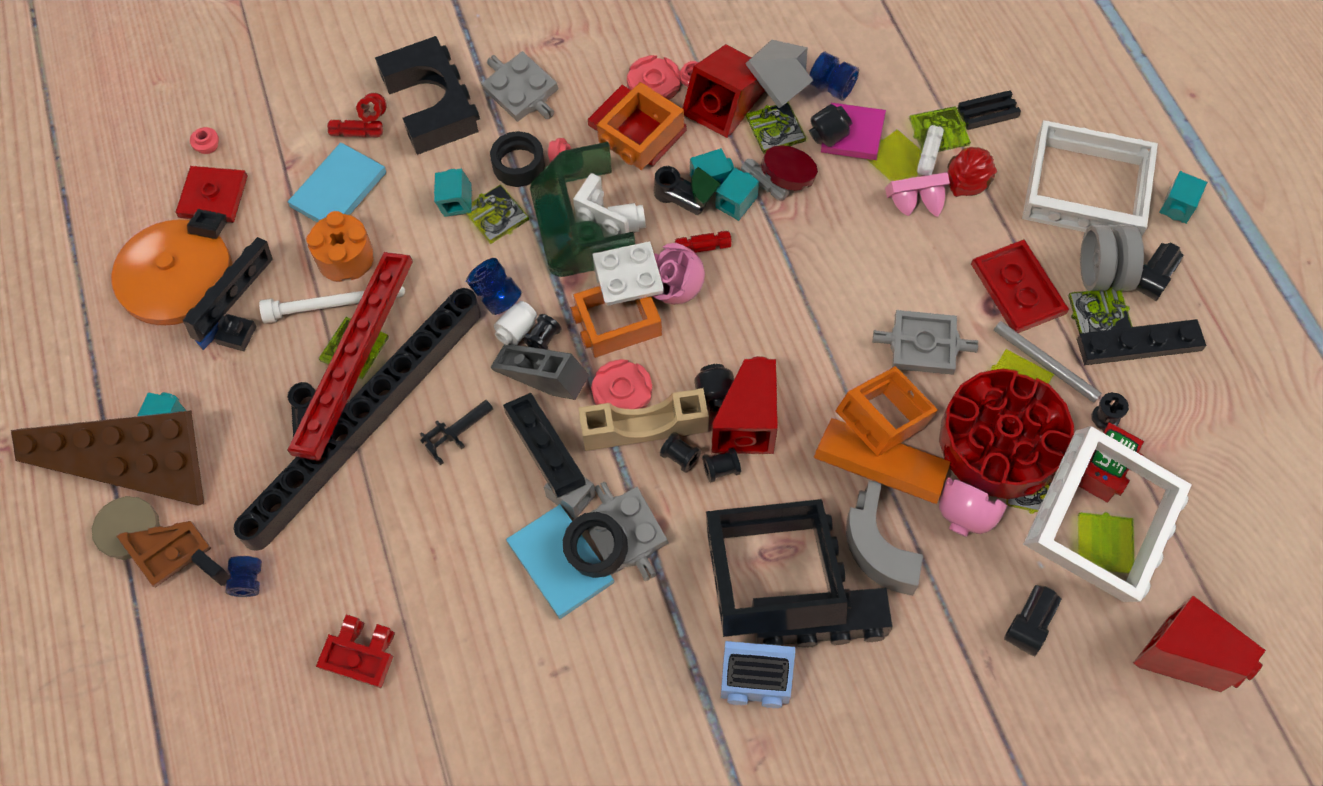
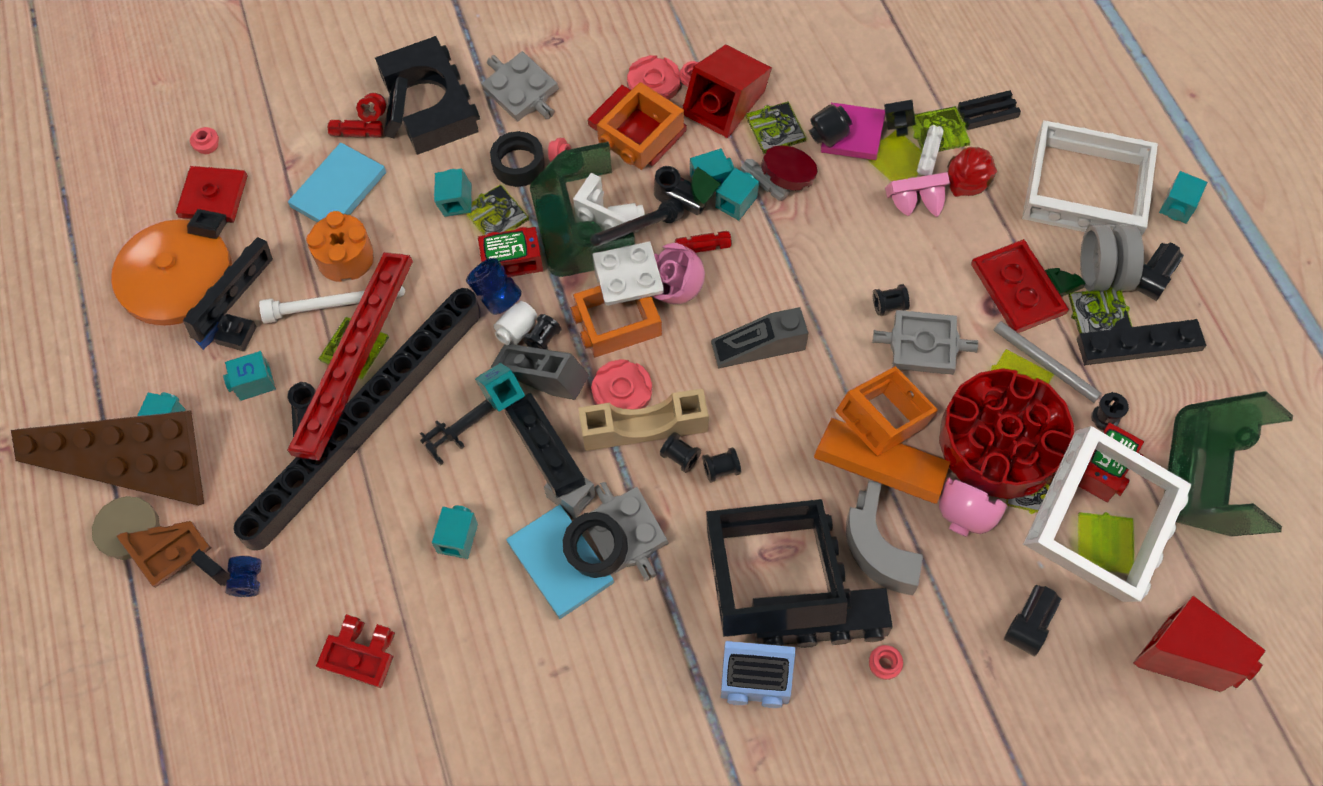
black head [694,364,734,412] -> none
red slope [711,356,778,454] -> none
light grey slope [745,40,813,108] -> none
clear blue wheel [809,51,860,101] -> none
none -> teal brick [223,351,276,401]
none -> black tile [384,76,408,139]
none -> teal brick [432,505,478,559]
none -> teal brick [475,363,525,412]
none -> brick [478,227,543,281]
none -> black piece [590,198,684,246]
none -> dark grey slope [711,307,809,369]
none -> coral plate [869,645,903,680]
none -> black bush [872,284,910,316]
none -> black tile [884,100,916,137]
none -> dark green tile [1045,268,1086,297]
none -> clear green windscreen [1164,391,1293,537]

